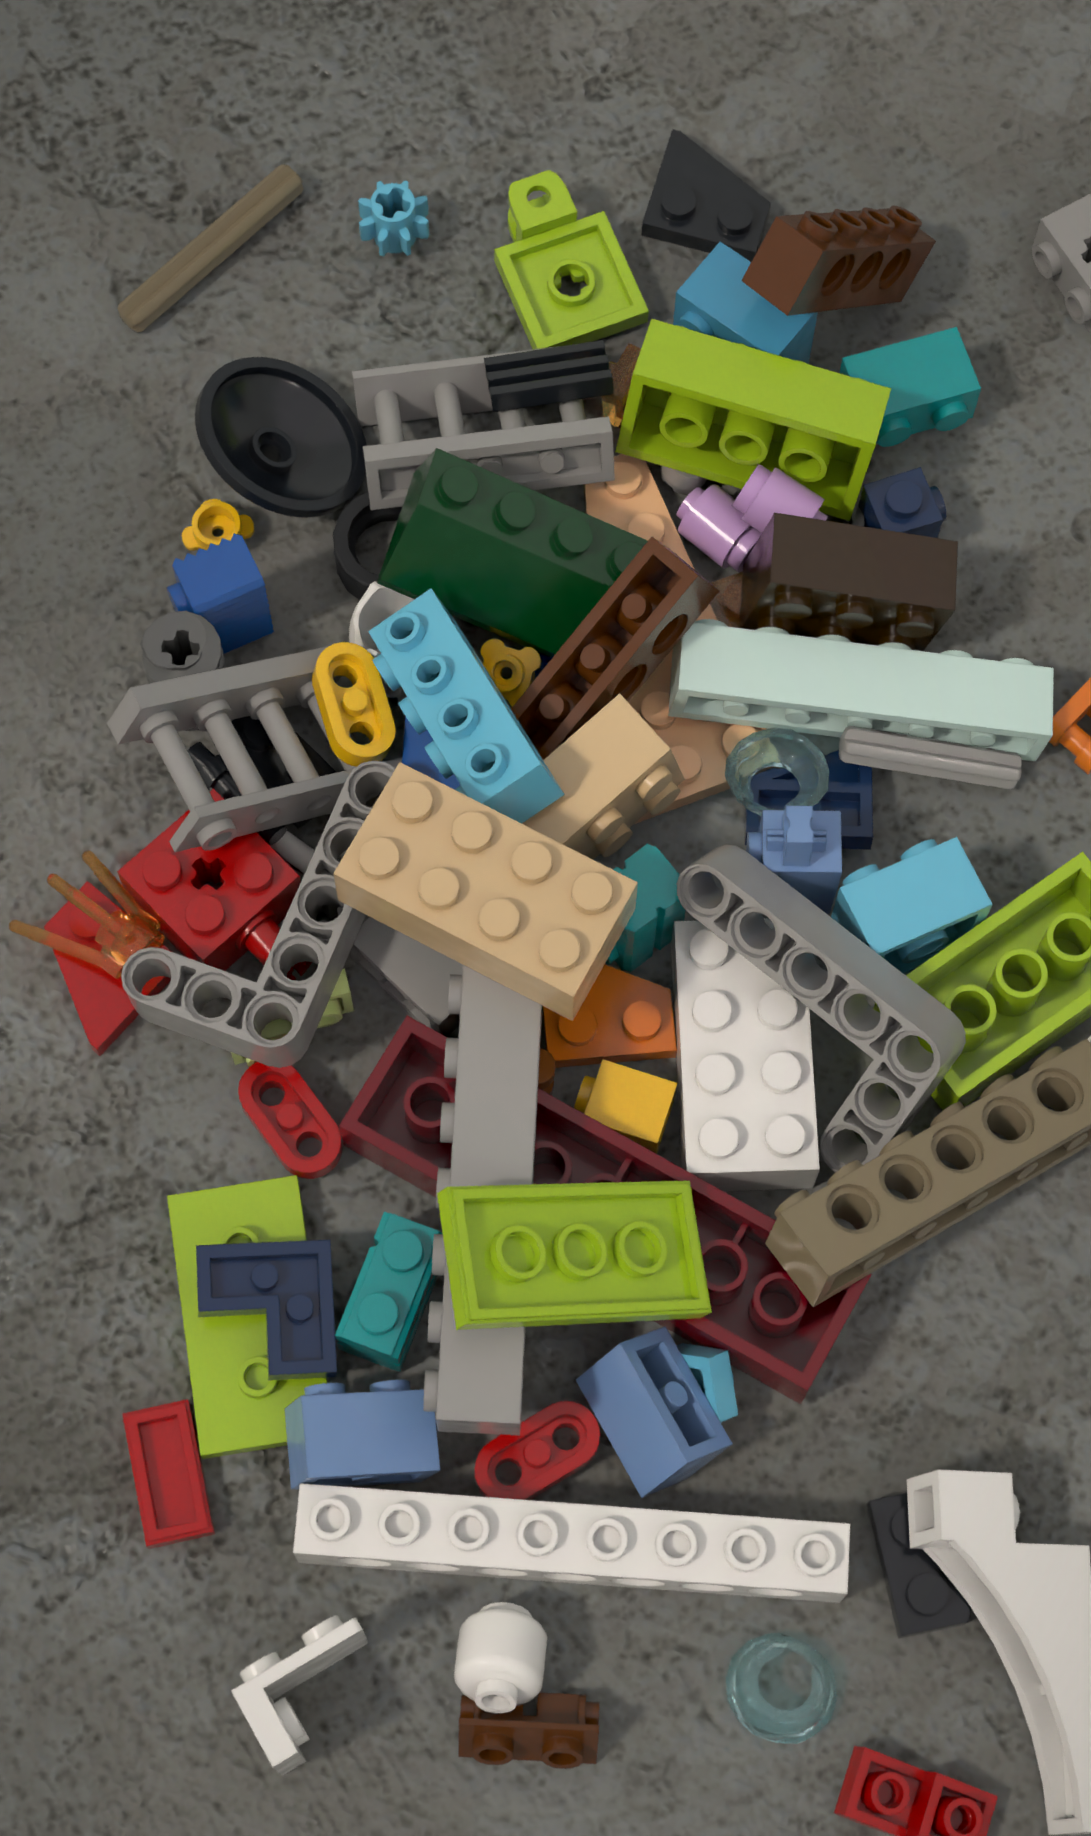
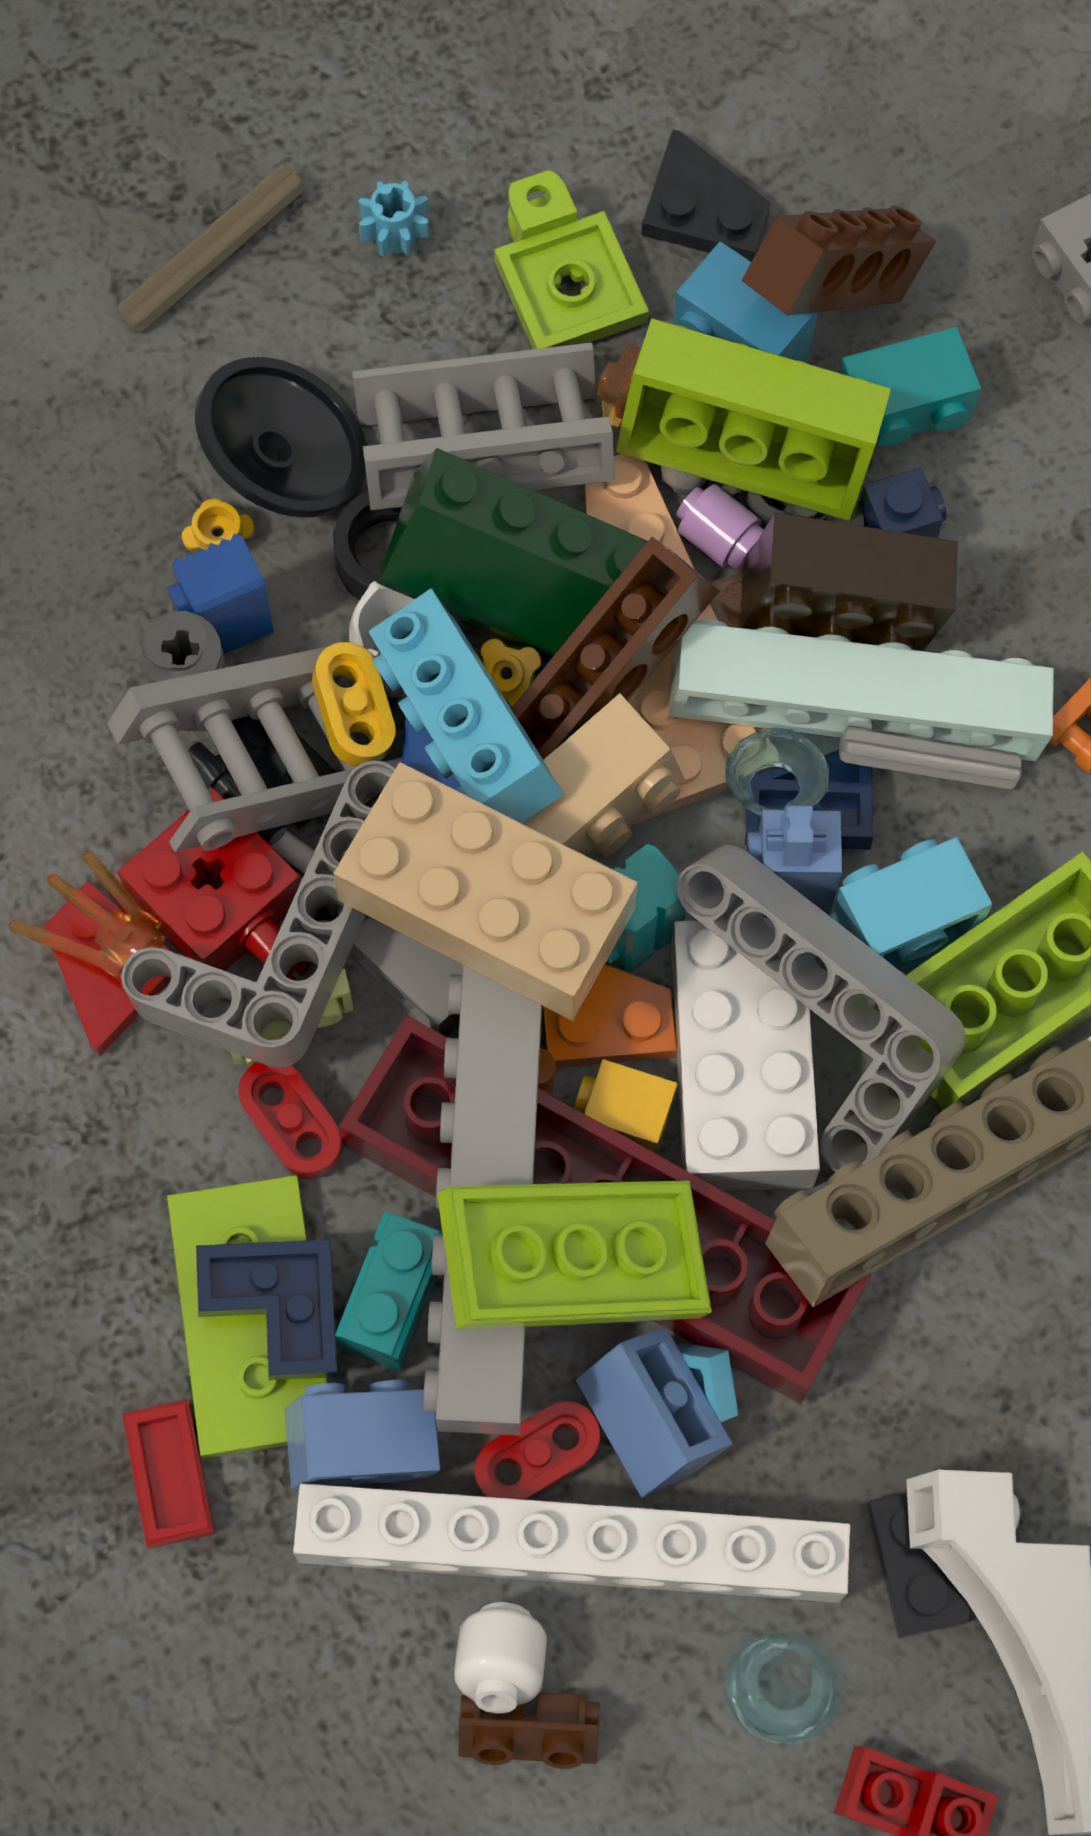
white bracket [231,1615,368,1776] -> none
black tile [484,340,614,412] -> none
lavender brick [732,464,828,533] -> none

